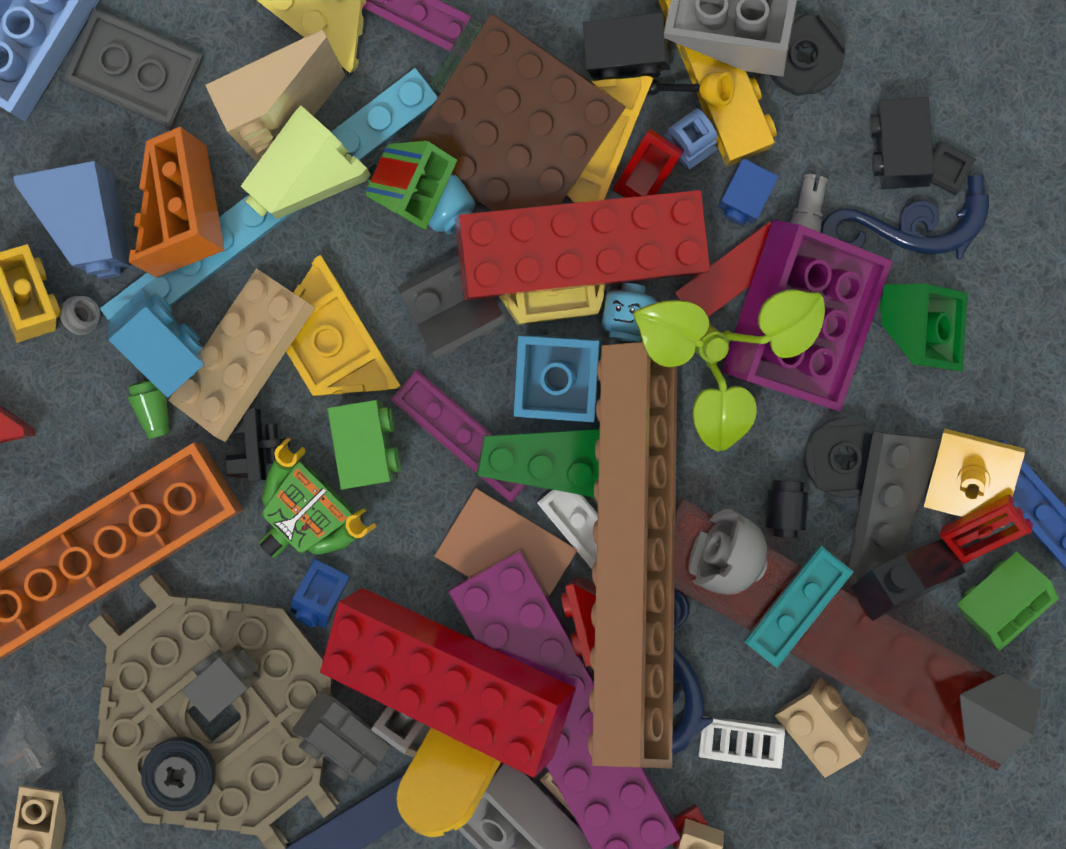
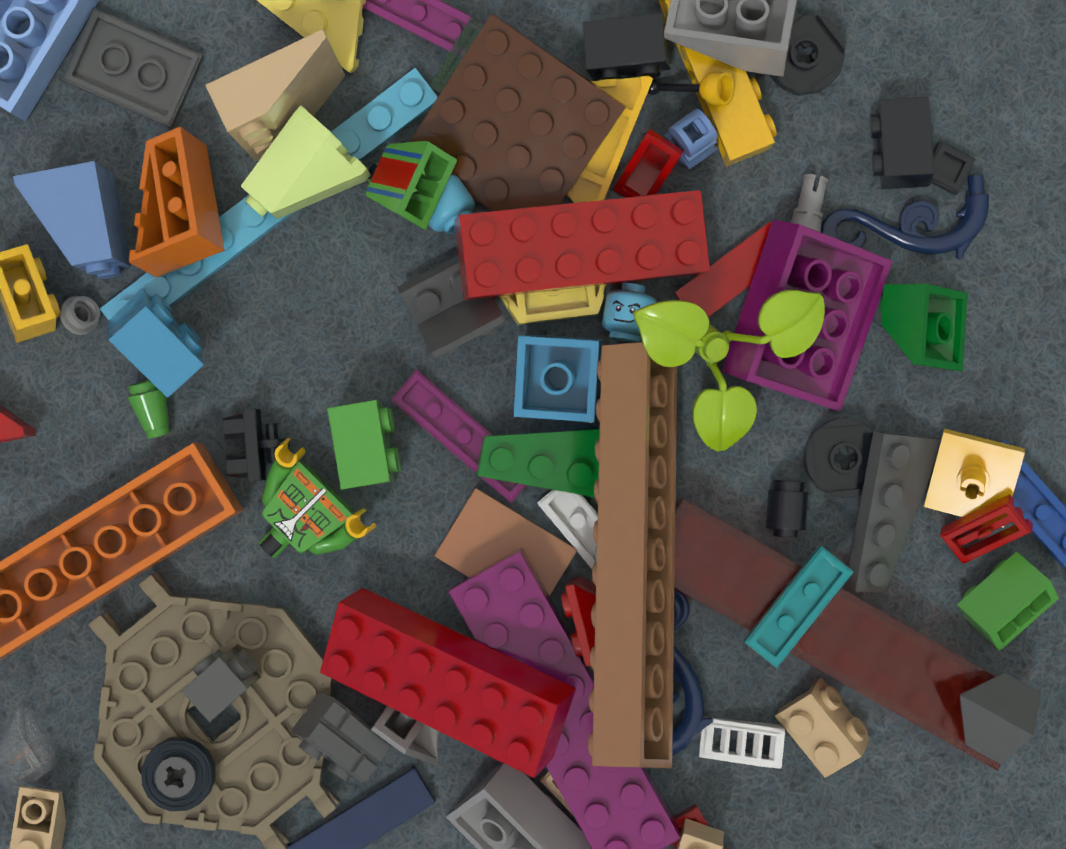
tan plate [168,268,315,442] -> none
yellow wing [286,255,401,396] -> none
blue bracket [290,559,350,628] -> none
yellow tile [397,728,501,837] -> none
light grey cylinder [688,509,767,595] -> none
blue brick [717,158,779,226] -> none
black slope [851,539,966,622] -> none

